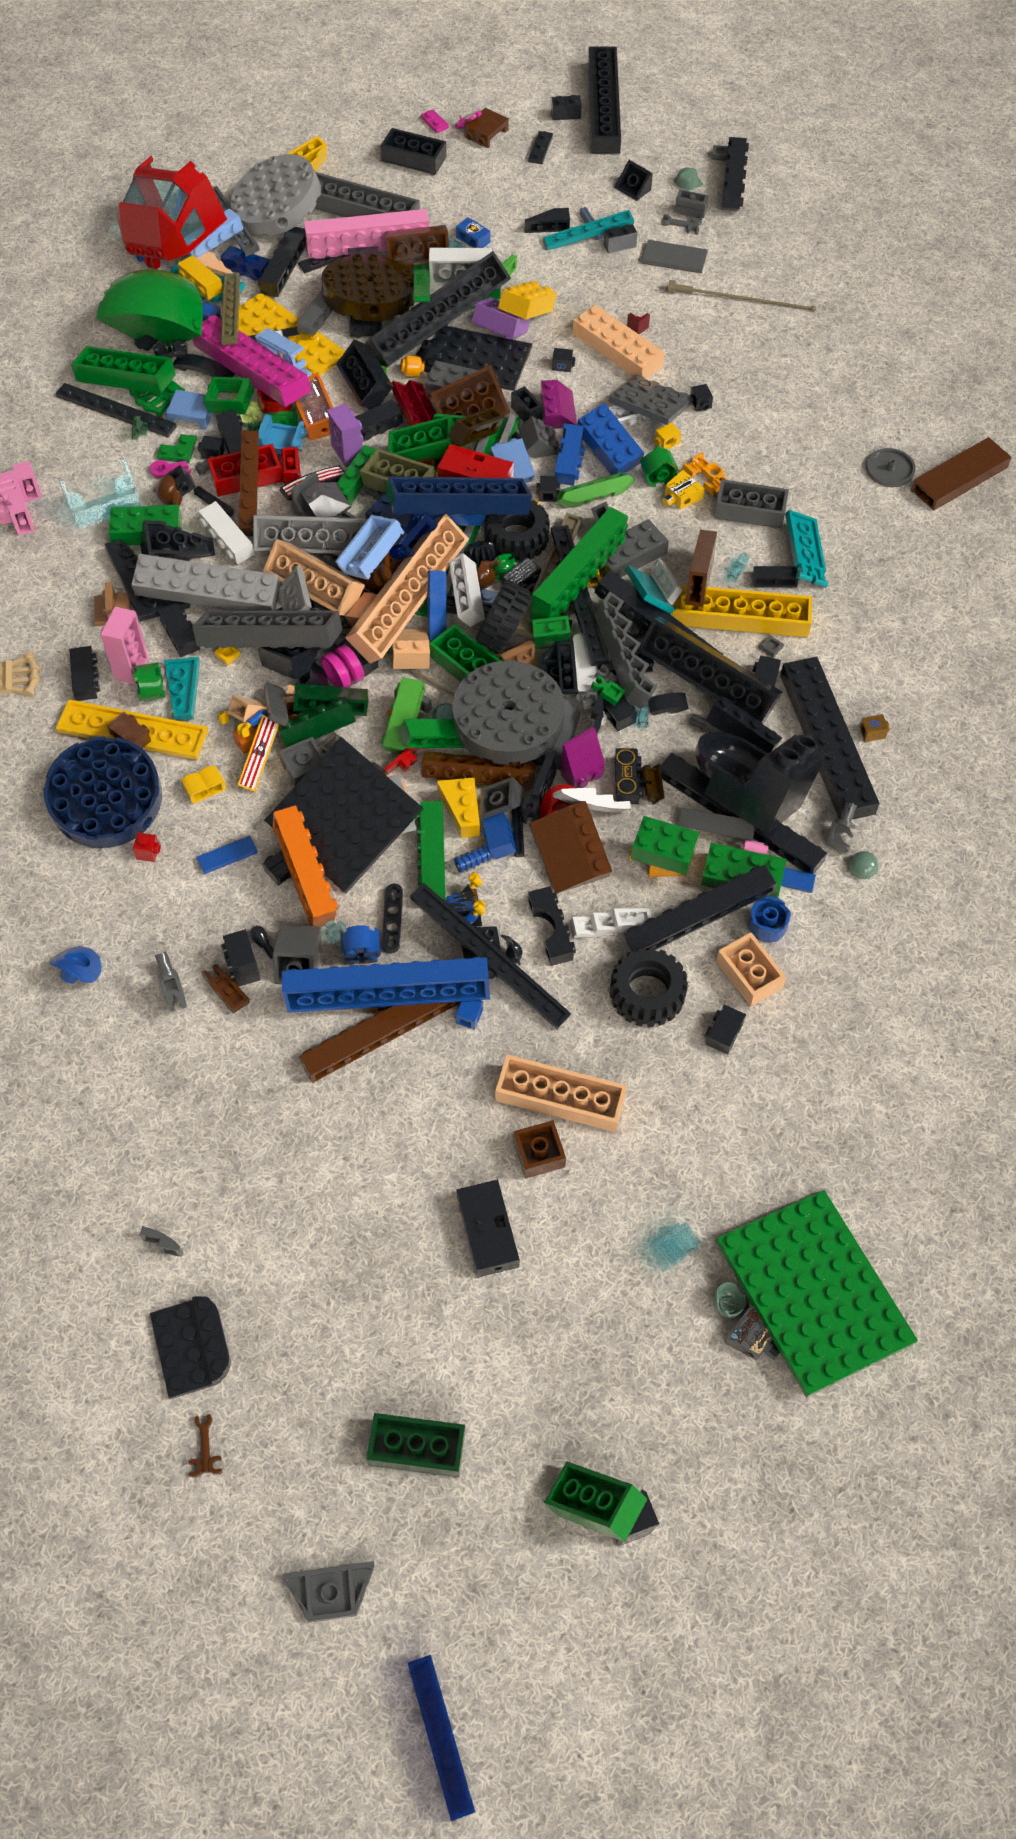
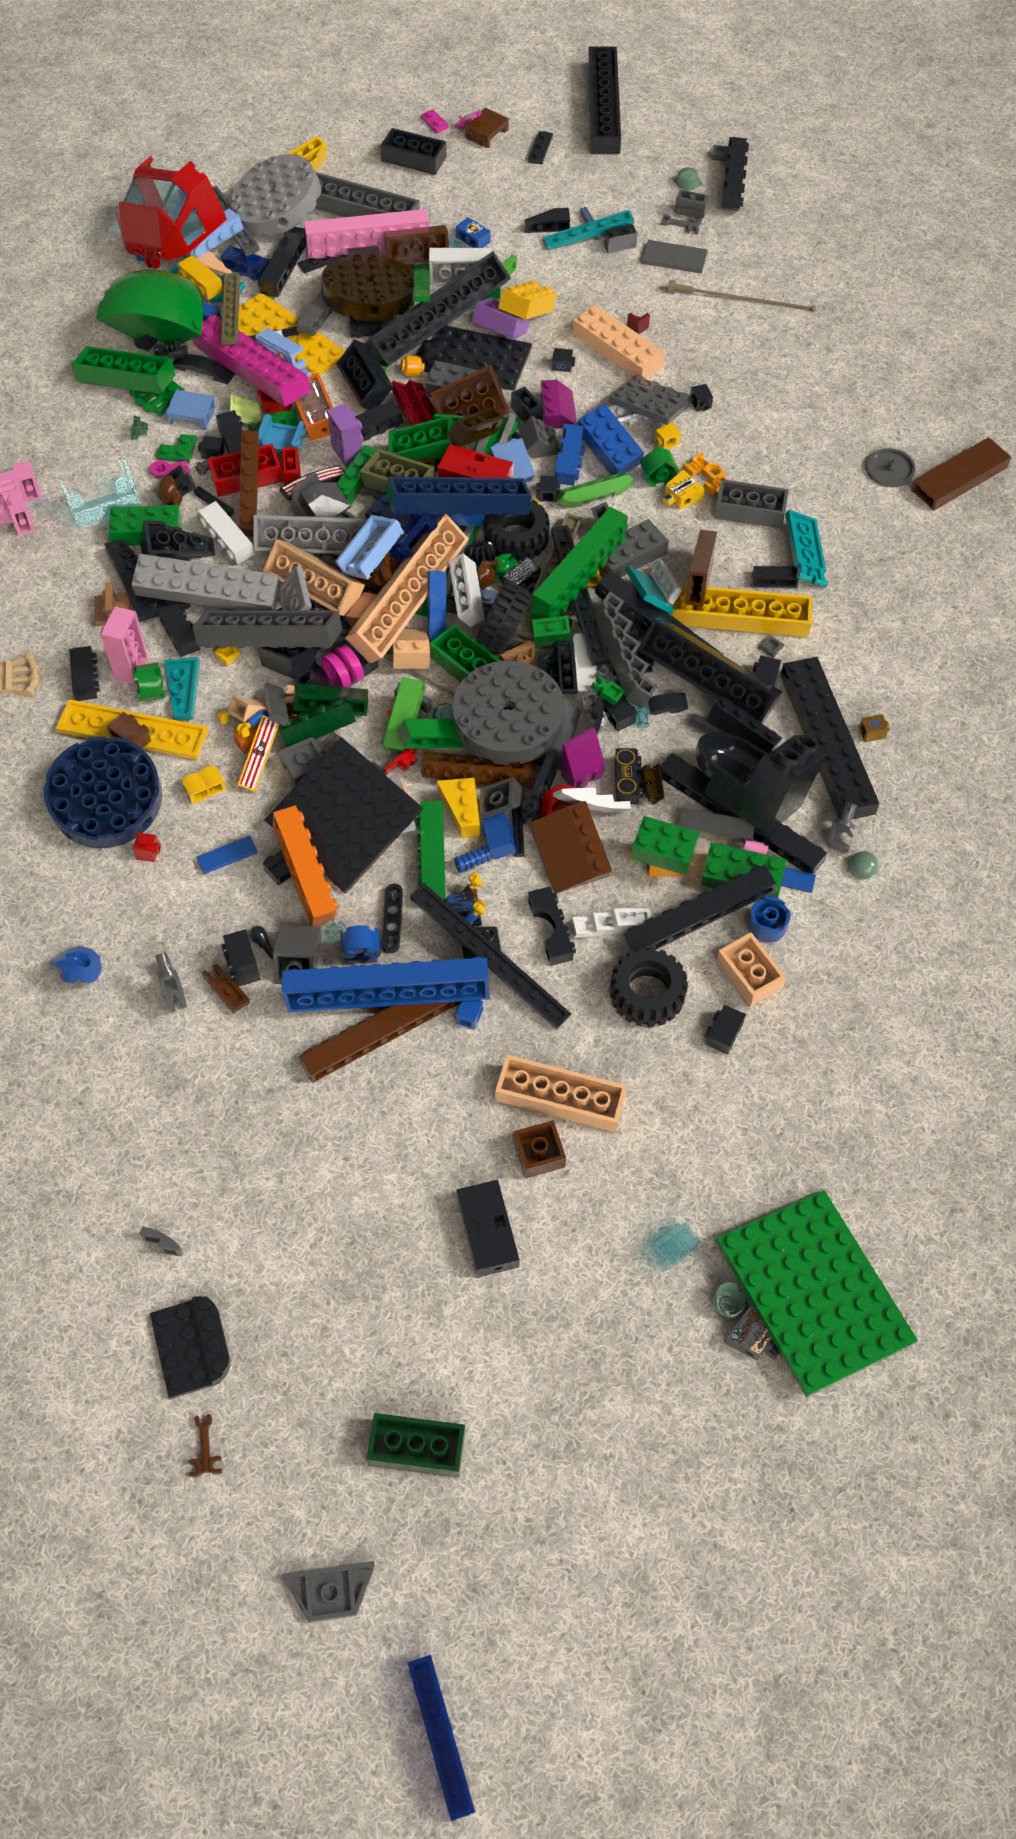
black plate [56,383,177,438] -> none
green window [203,377,254,414] -> none
black piece [488,935,523,982] -> none
green brick [544,1461,647,1542] -> none
black brick [551,95,582,120] -> none
black slope [614,159,653,201] -> none
black slope [615,1489,659,1546] -> none
clear light blue axle [727,552,750,583] -> none

